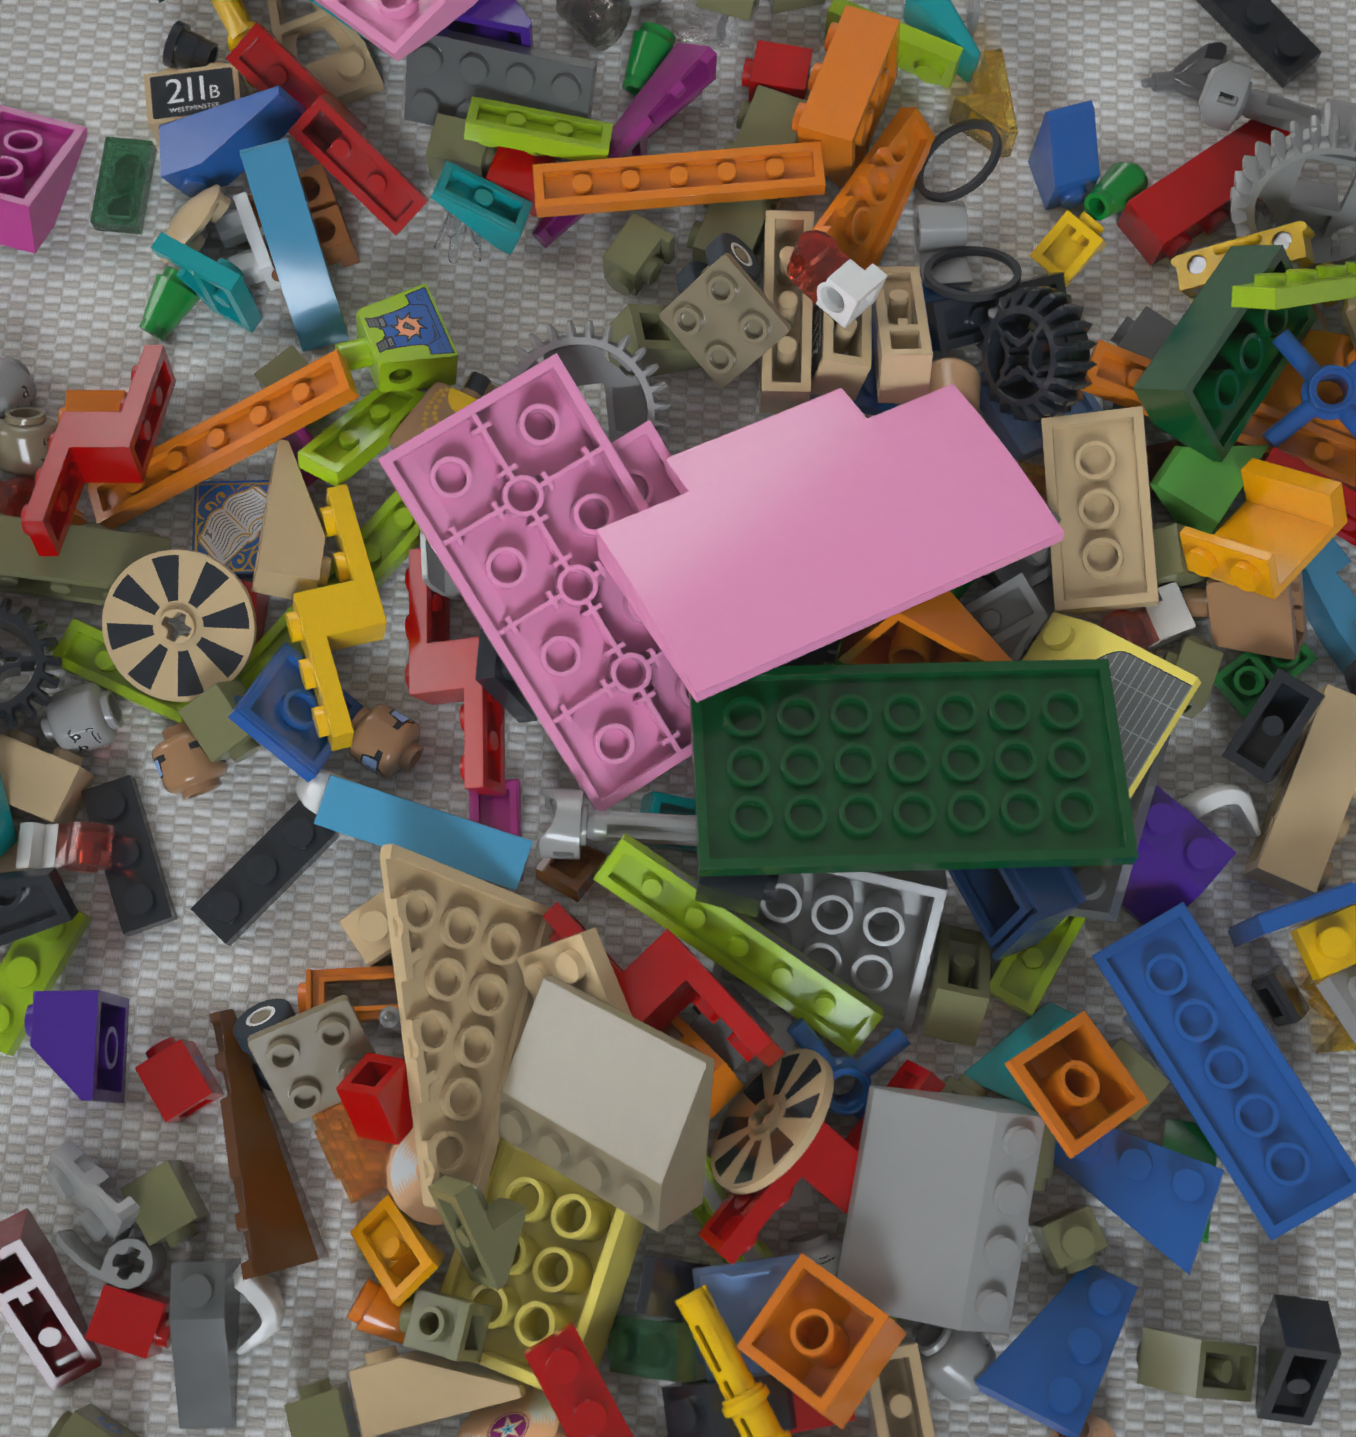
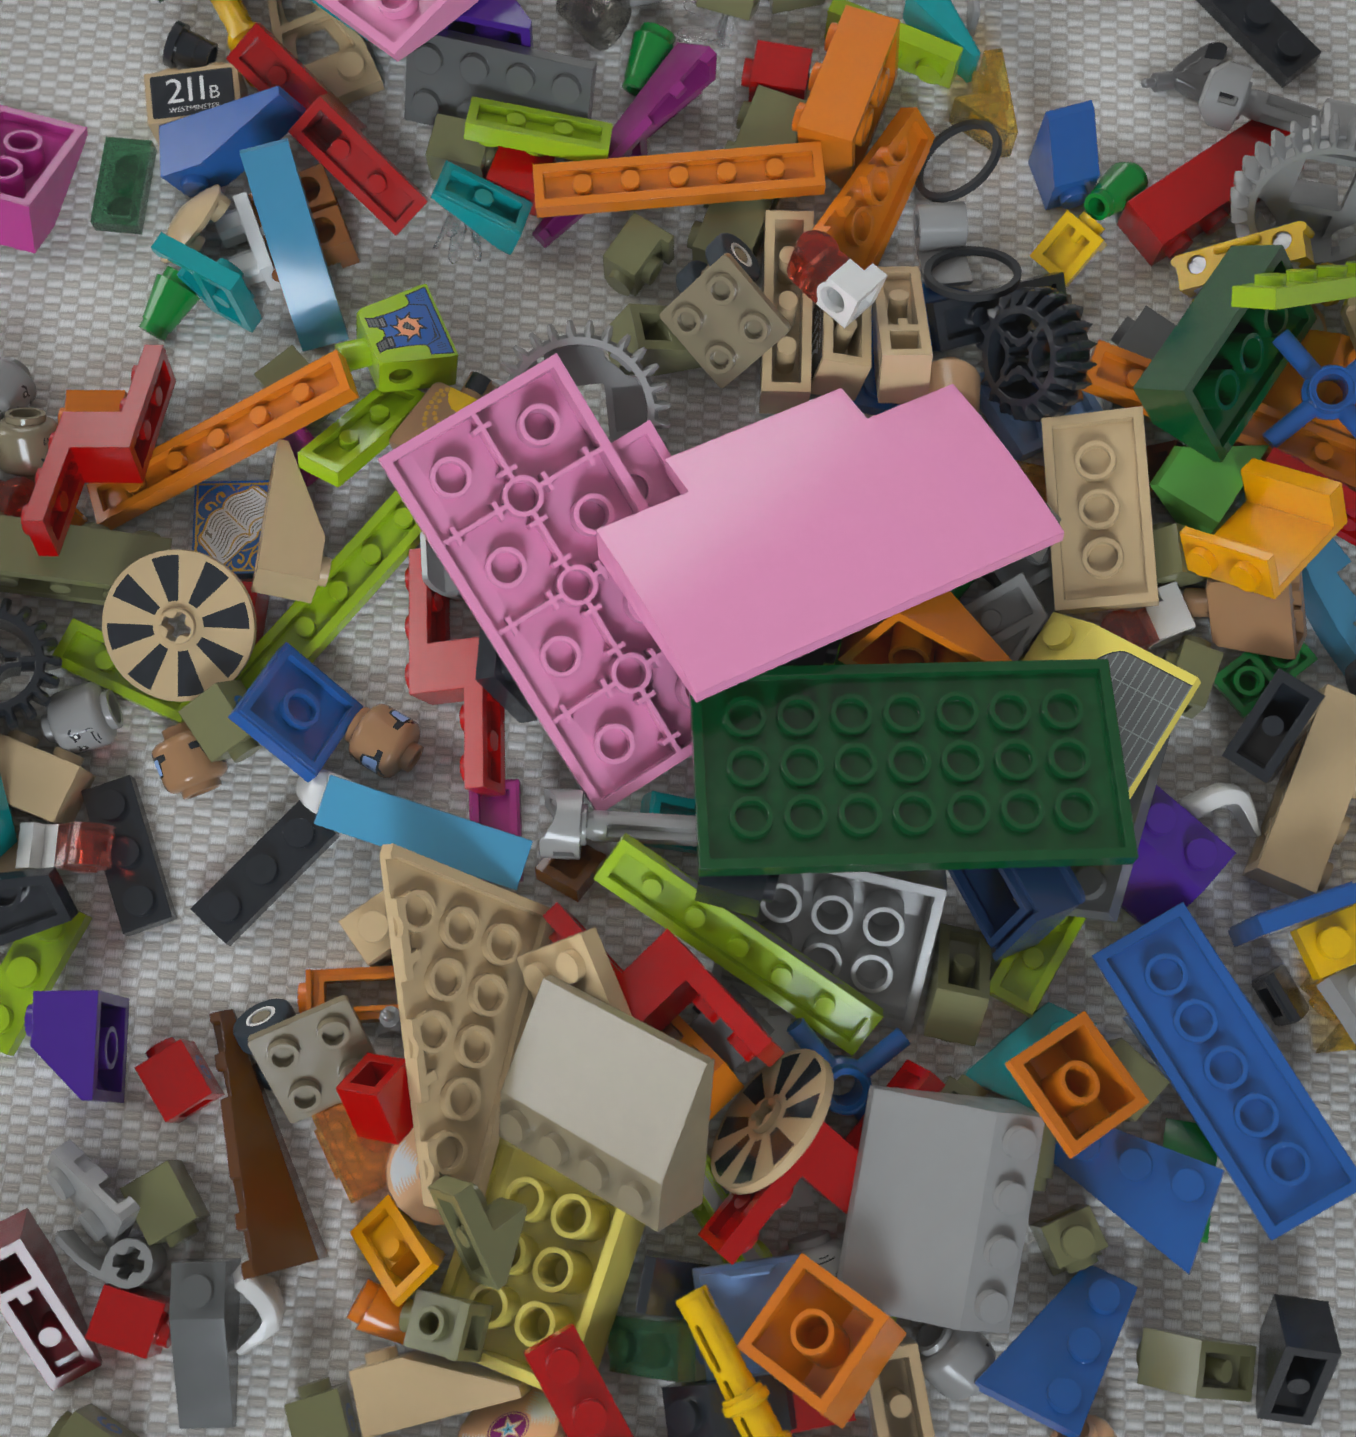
yellow bracket [285,484,387,751] -> none

